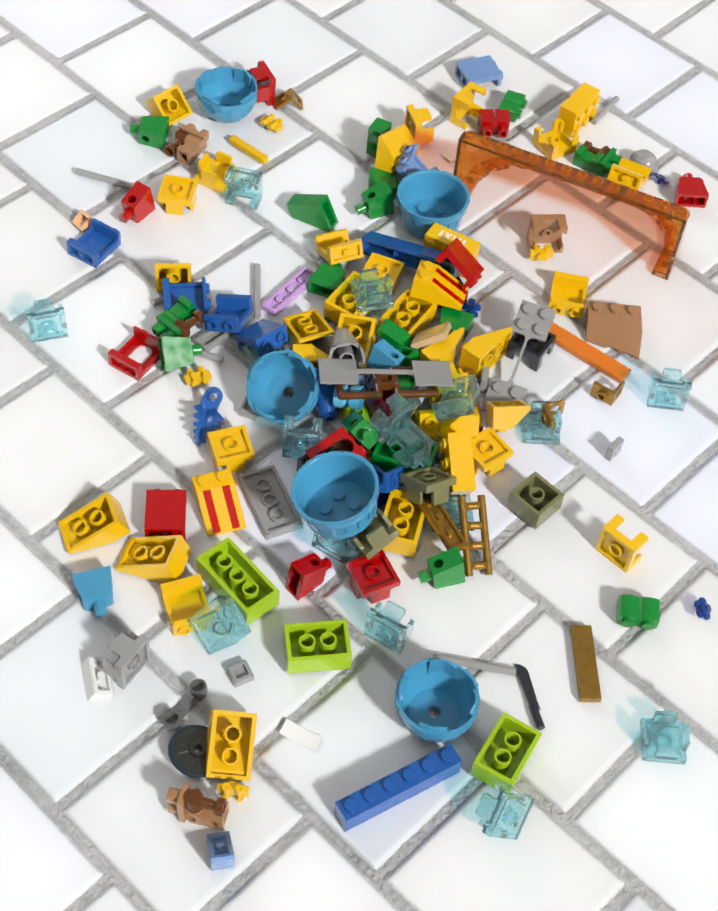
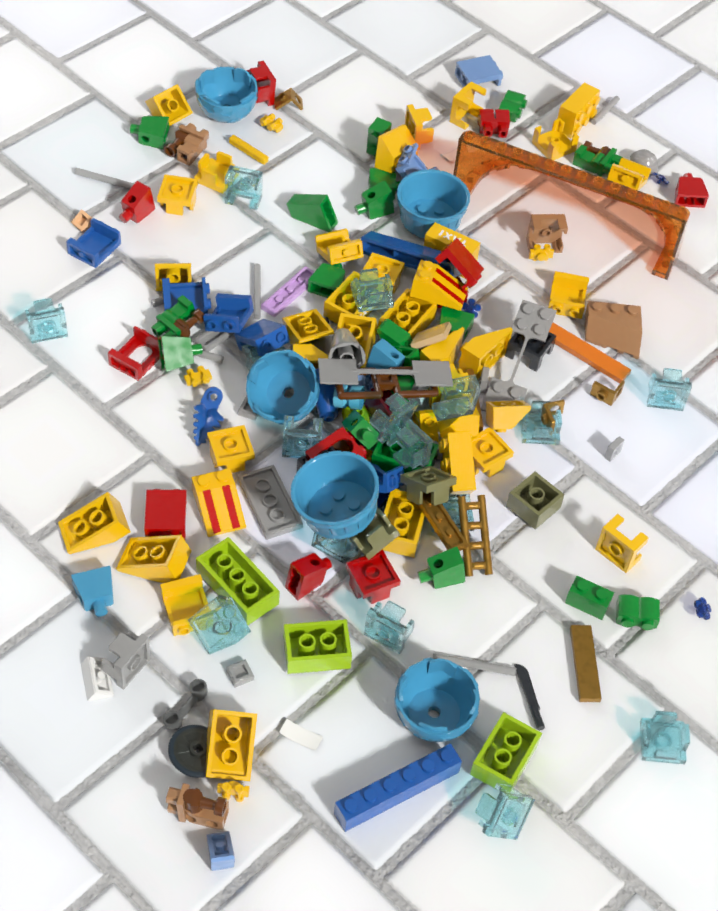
none -> green brick [565,576,615,620]

